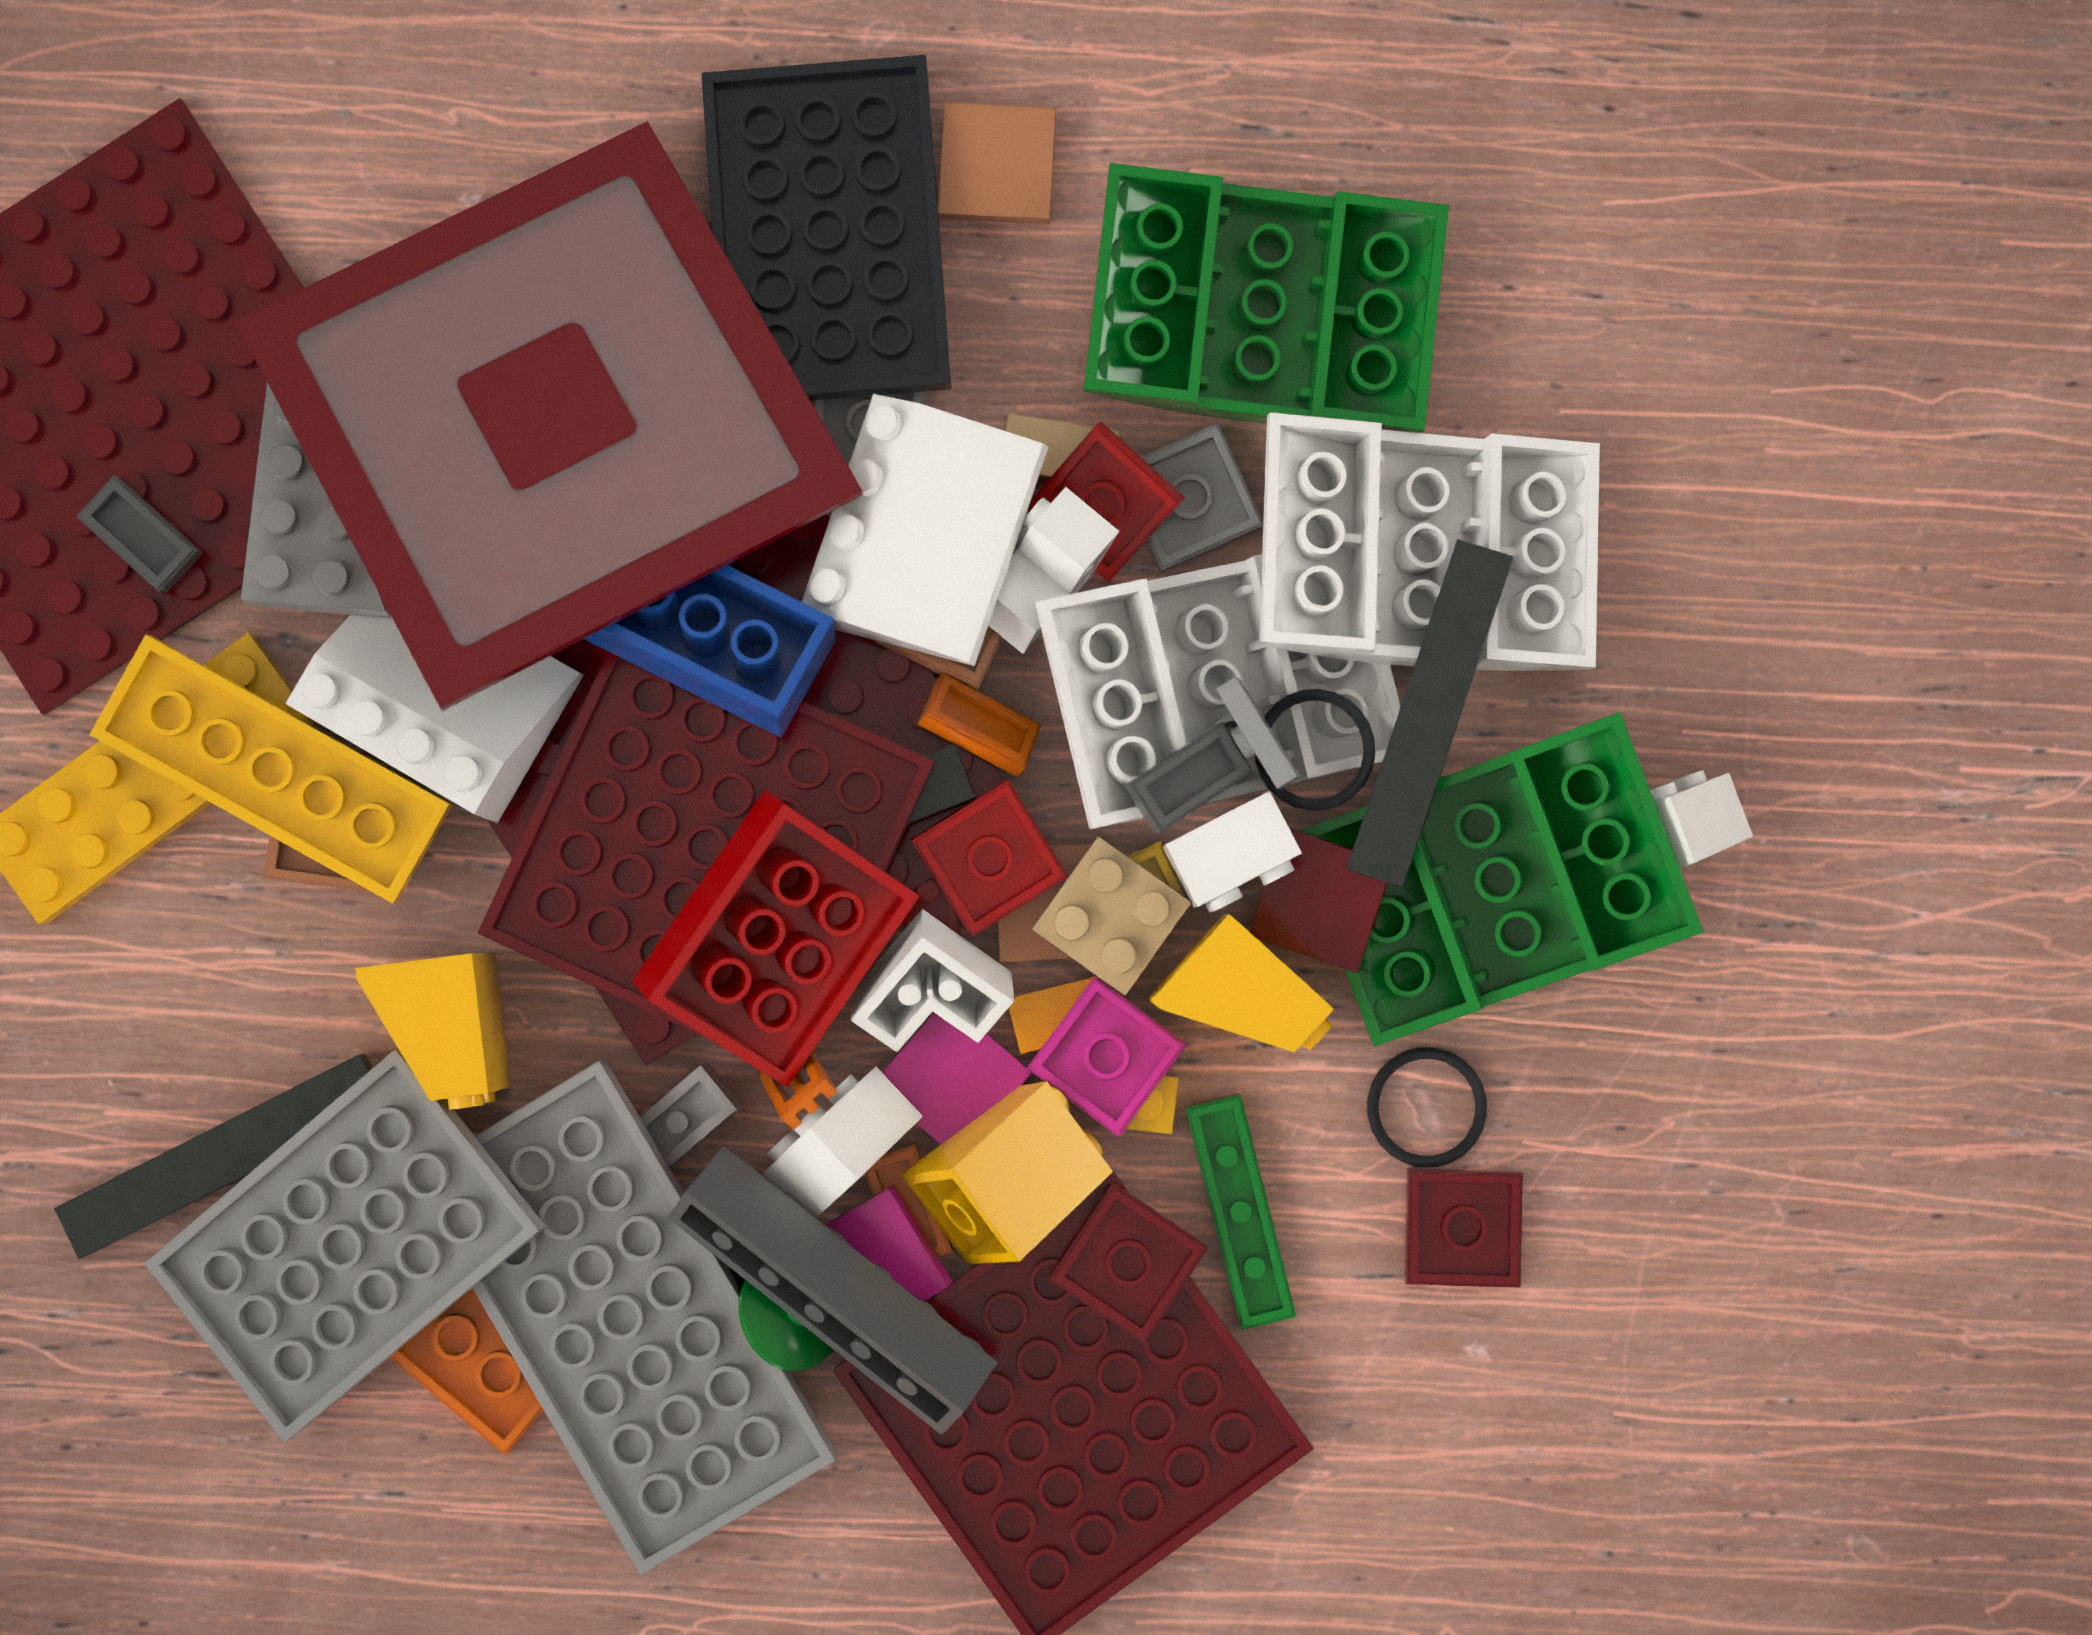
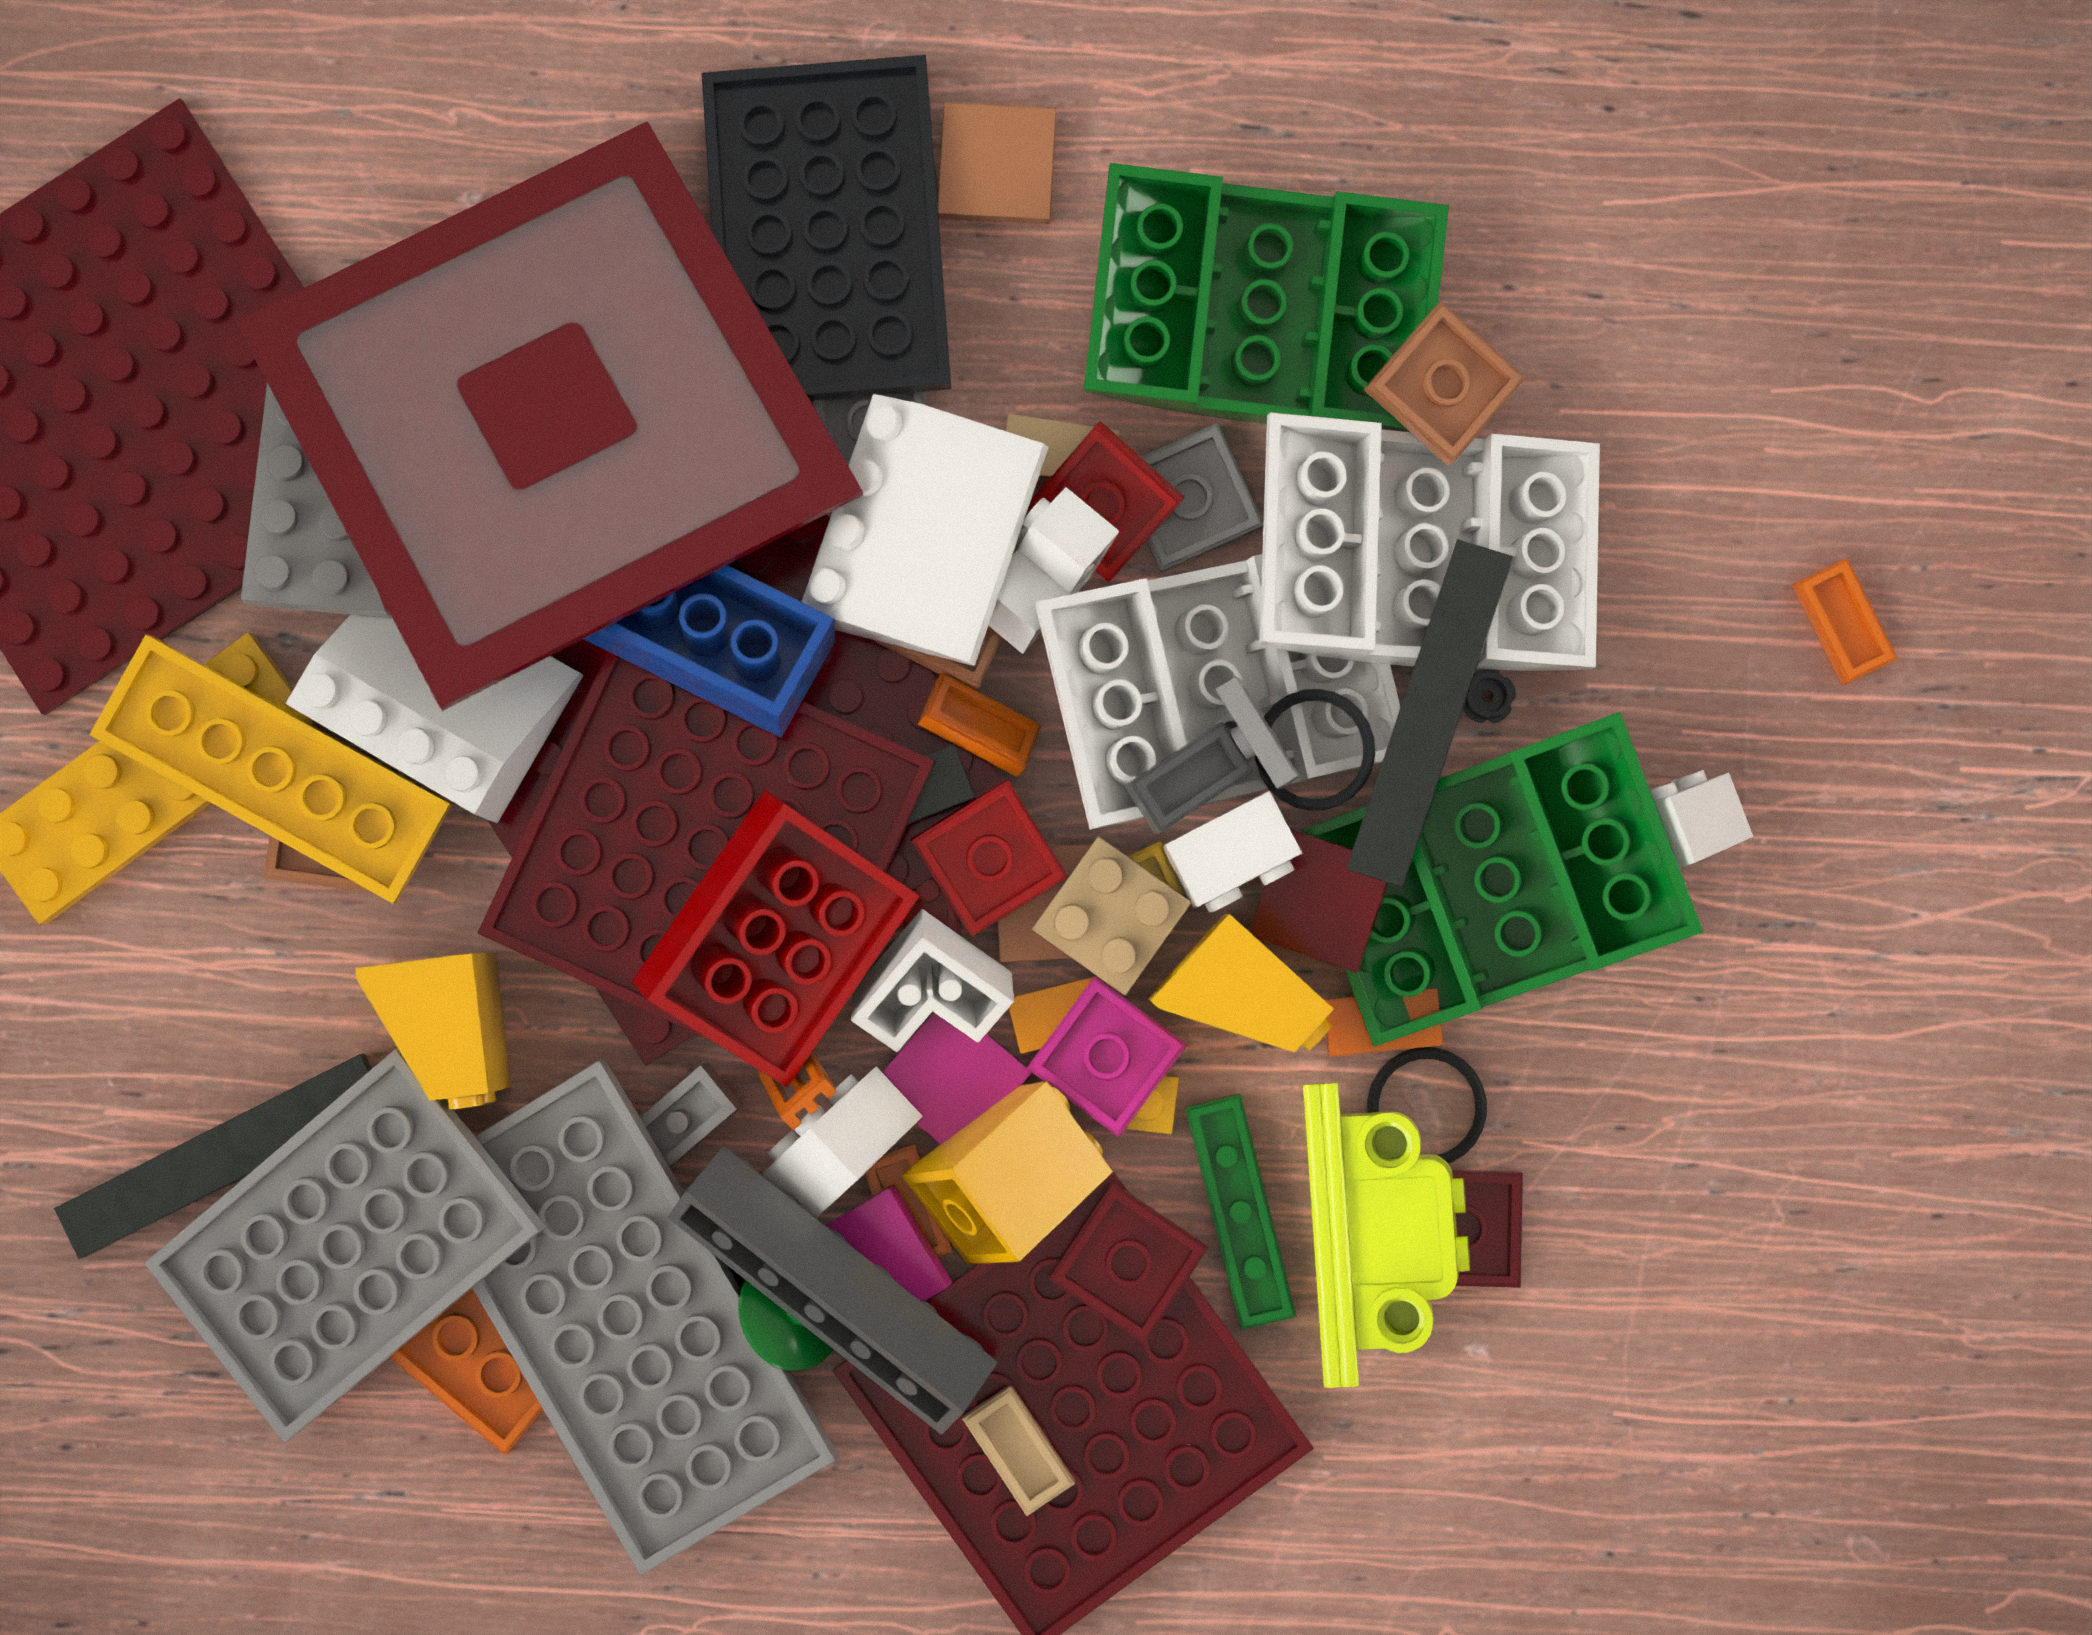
dark grey tile [76,475,203,595] -> none
none -> tan tile [962,1384,1075,1516]
none -> neon yellow brick [1303,1082,1470,1388]
none -> orange tile [1324,988,1443,1056]
none -> nougat tile [1363,302,1525,466]
none -> black plate [1463,670,1516,723]
none -> orange tile [1792,558,1898,685]

